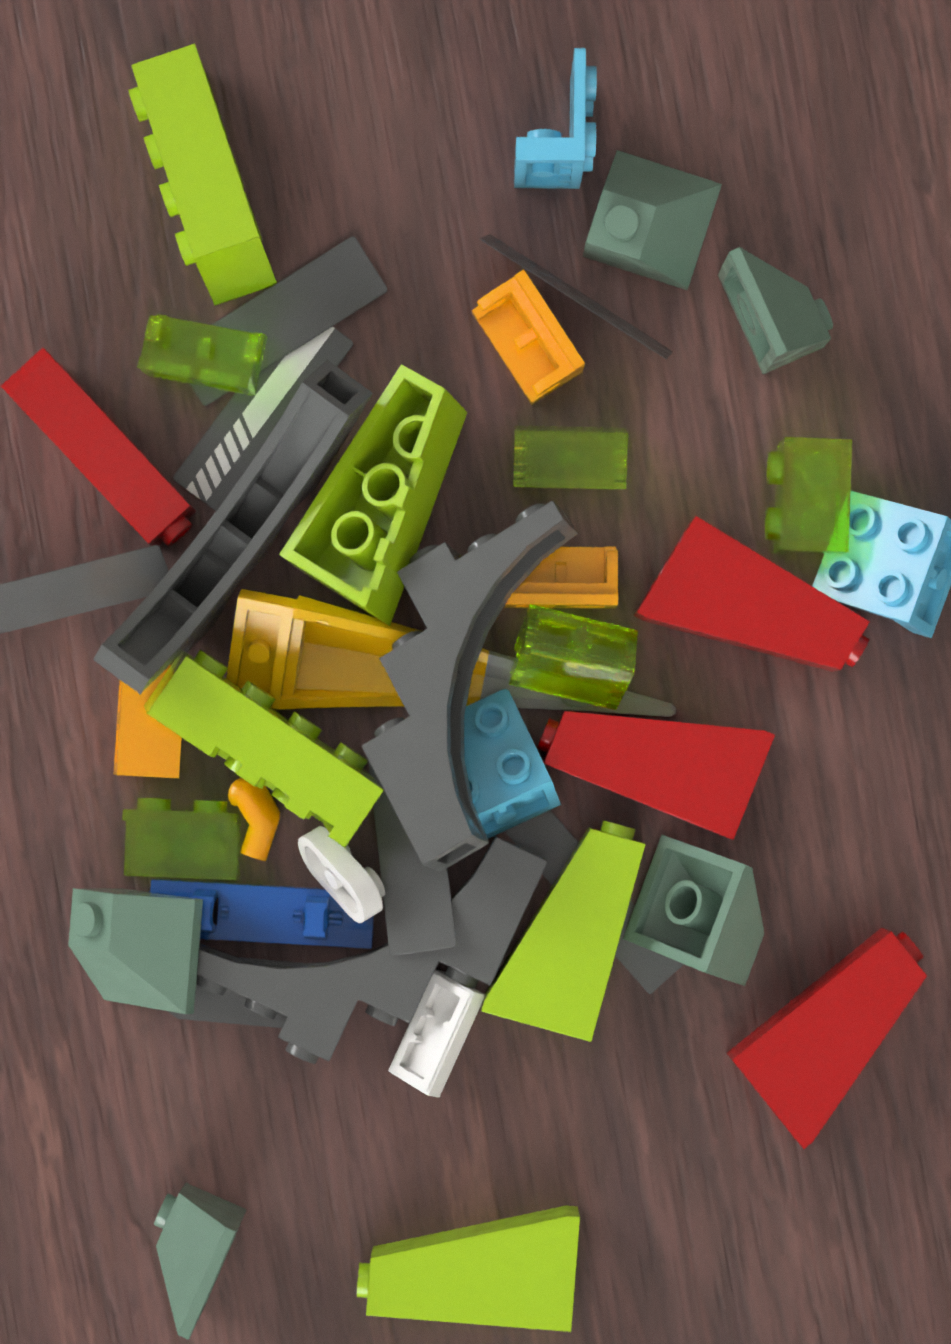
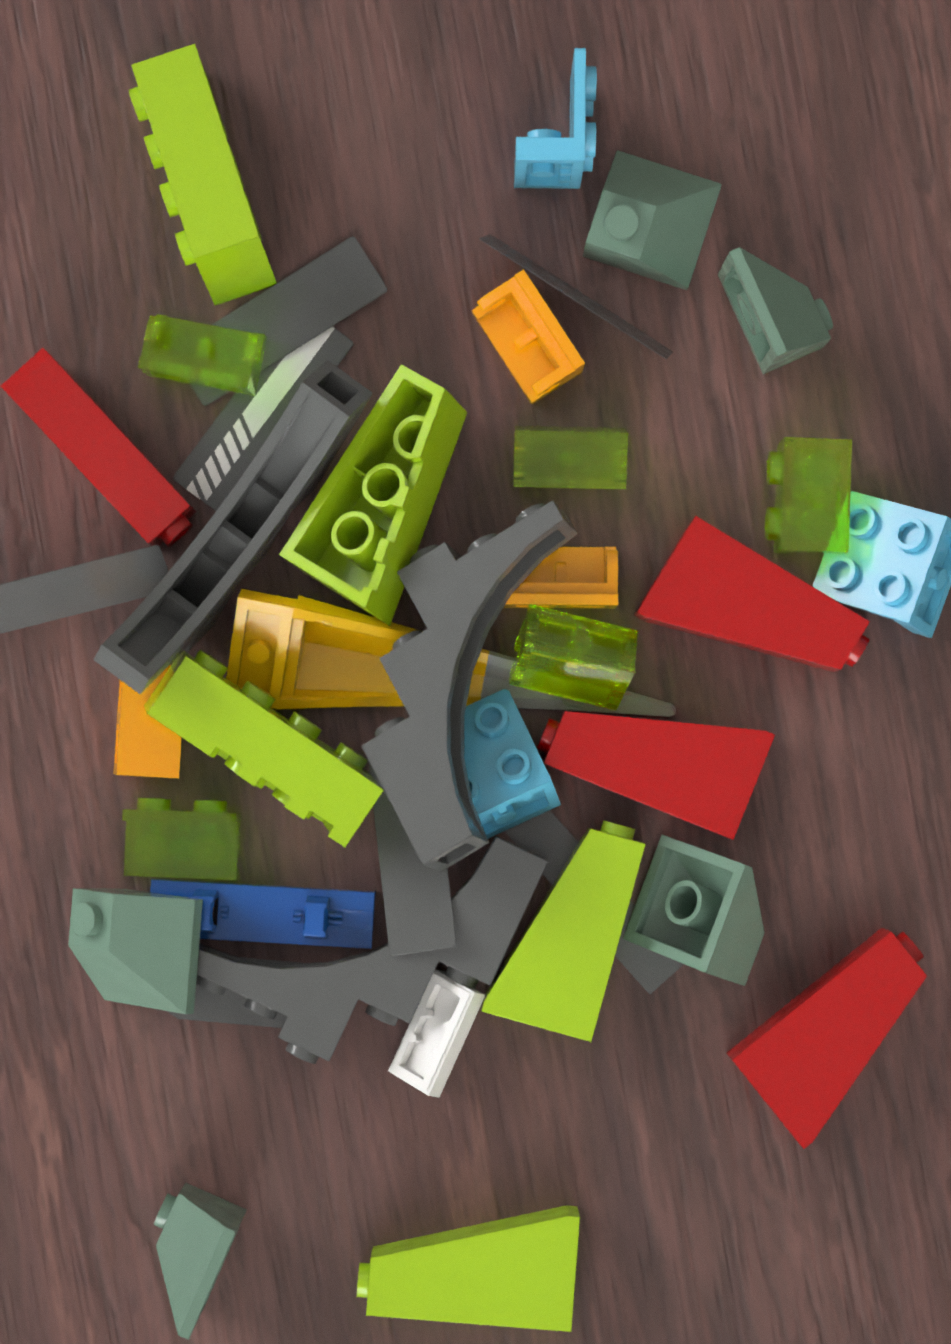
light orange arm [228,778,280,861] -> none
white plate [298,826,385,923] -> none

